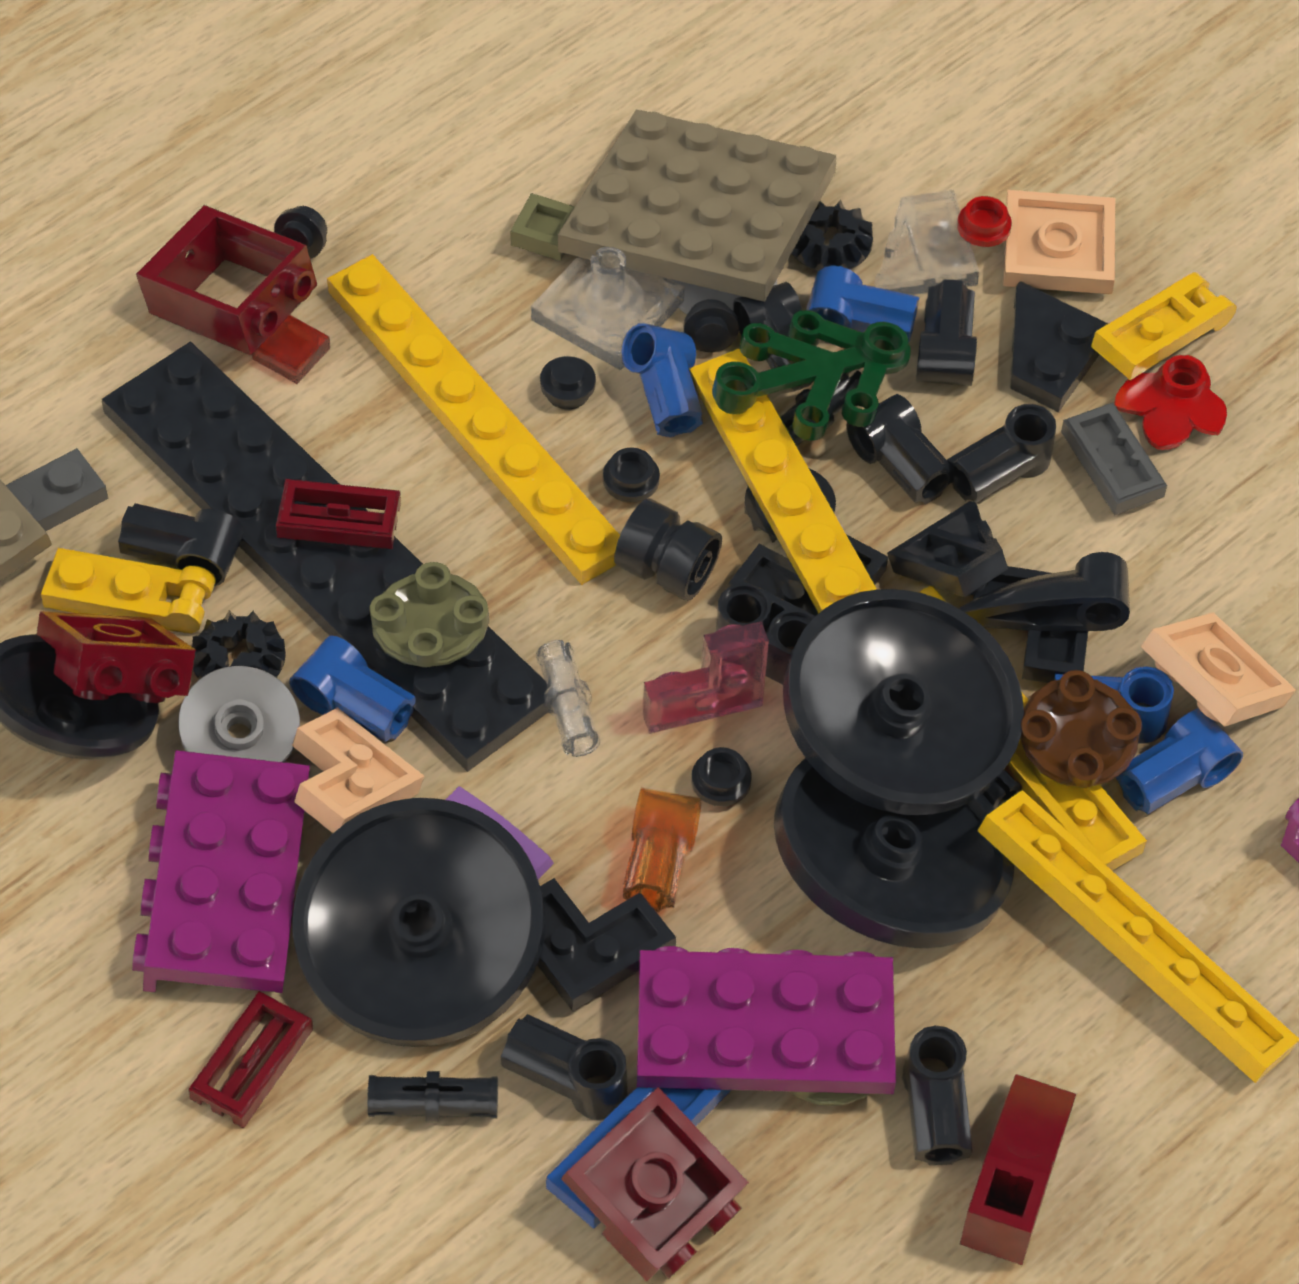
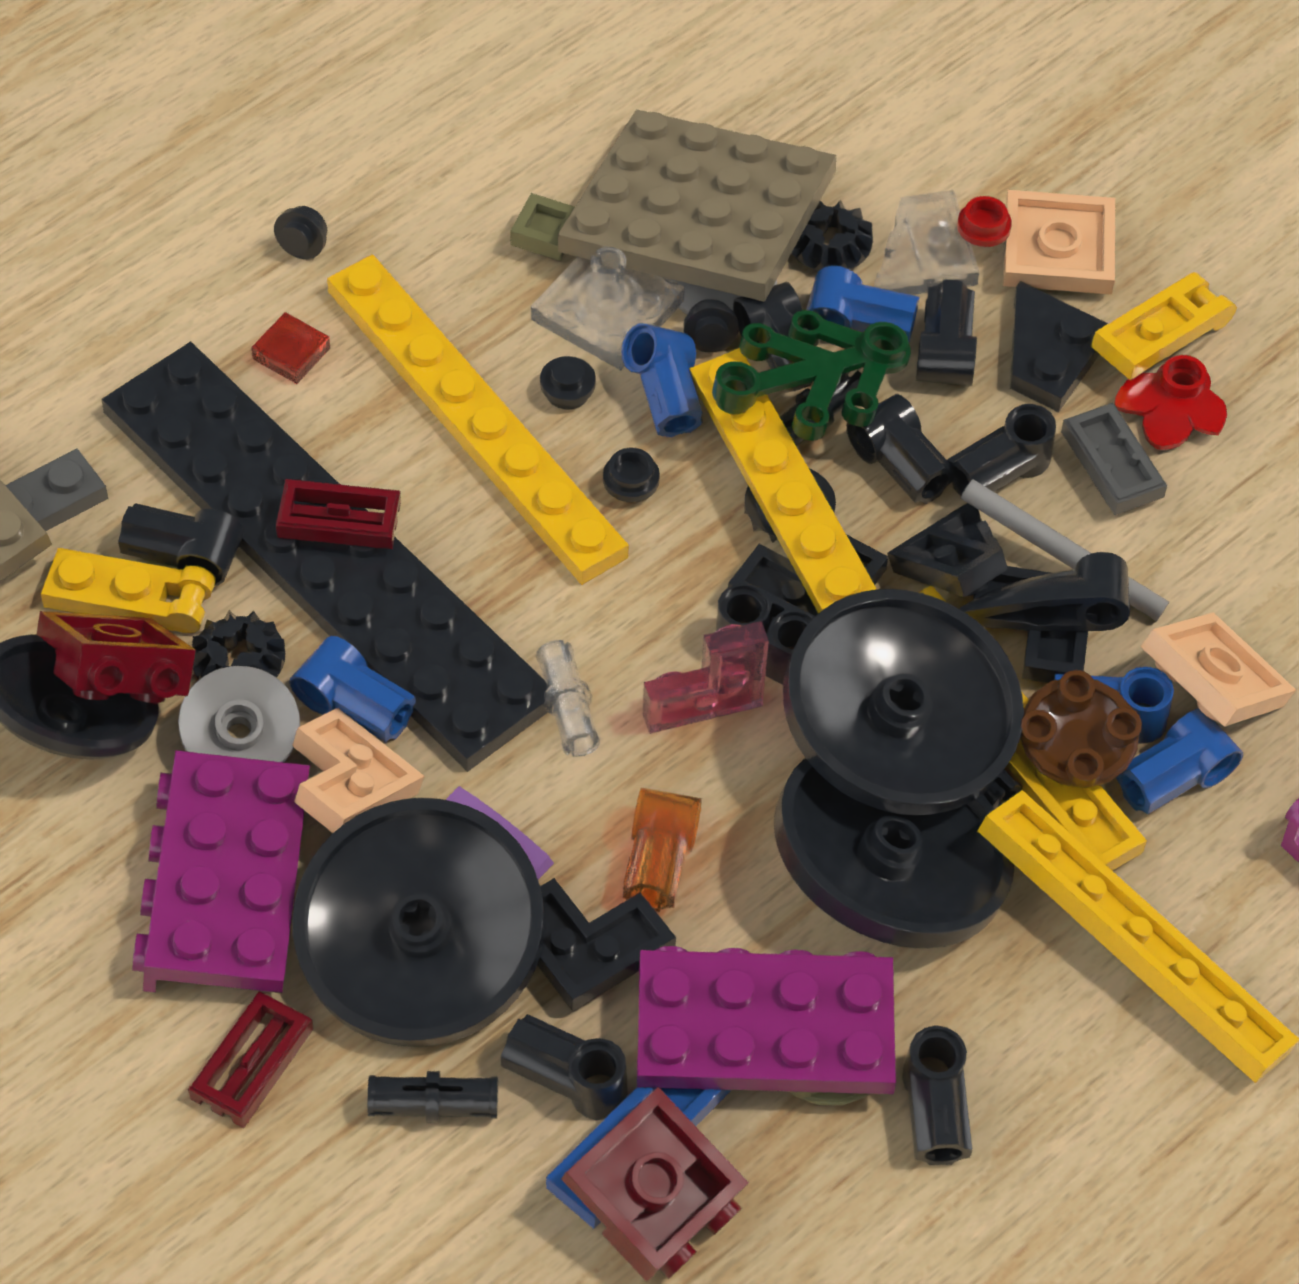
dark red window [136,205,318,356] -> none
olive dish [370,562,489,667] -> none
black wheel [614,498,722,601] -> none
black plate [691,747,752,806] -> none
dark red slope [960,1074,1076,1265] -> none
none -> light grey bar [961,479,1169,621]

